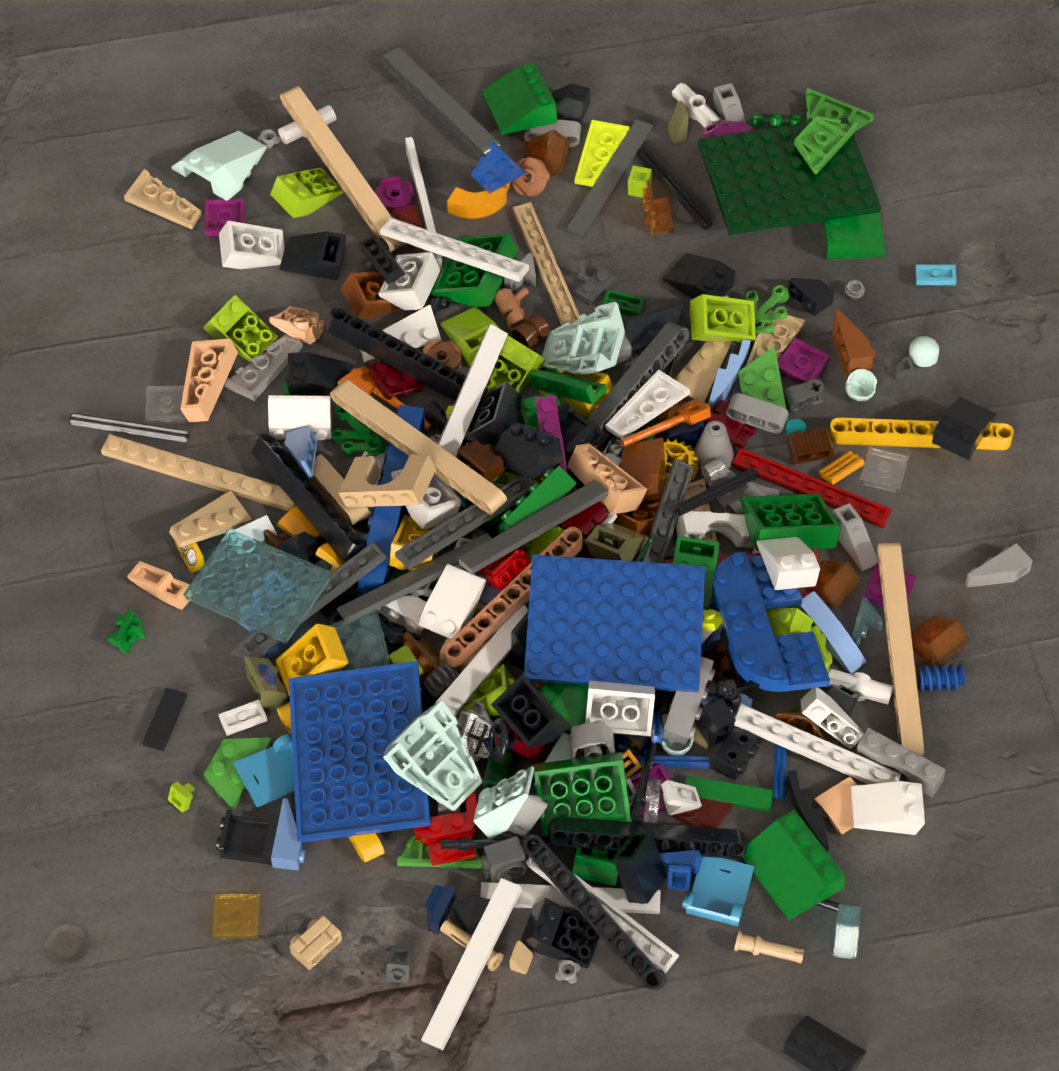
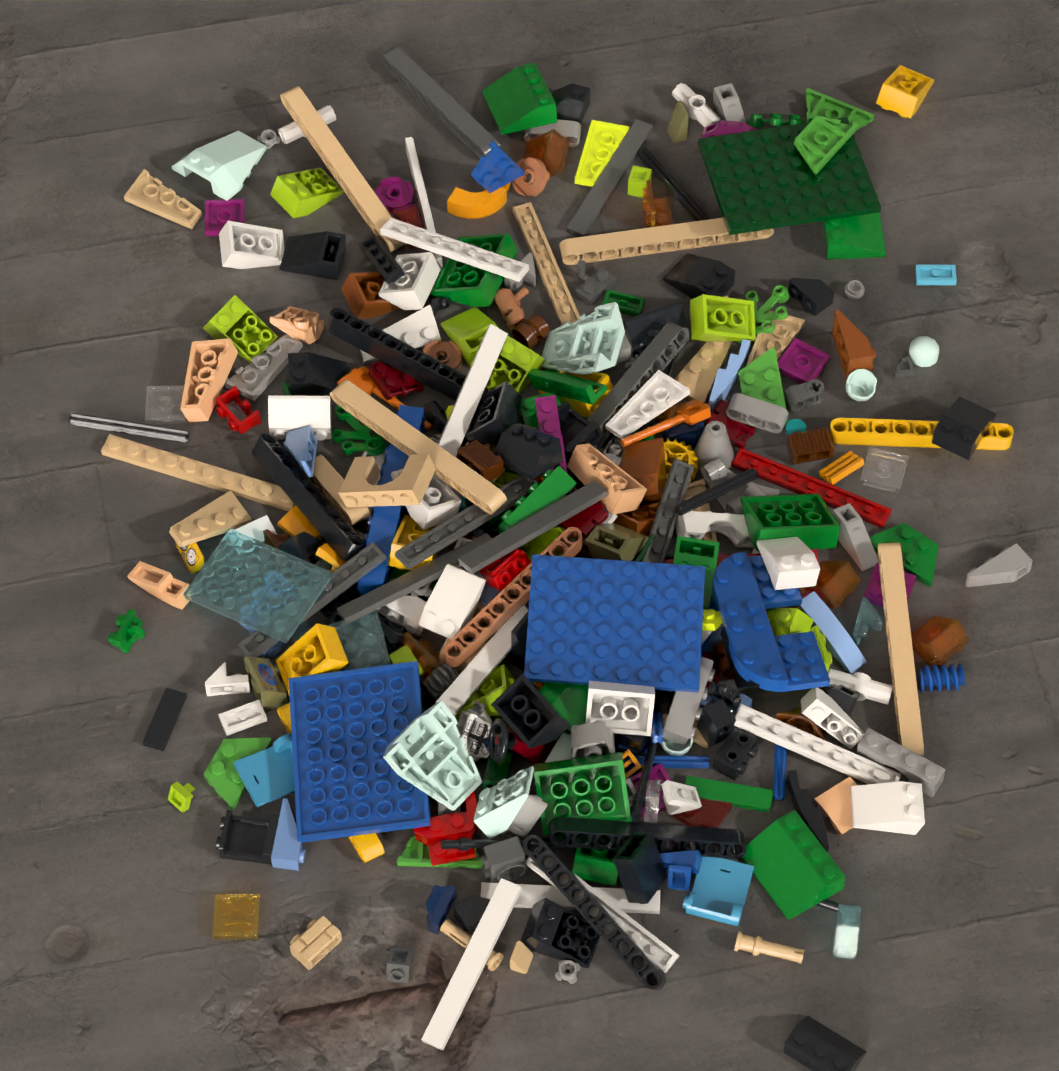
none -> white slope [205,662,250,696]
none -> red window [216,386,261,435]
none -> tan beam [559,218,774,265]
none -> green wing [869,523,939,587]
none -> yellow slope [876,65,935,119]

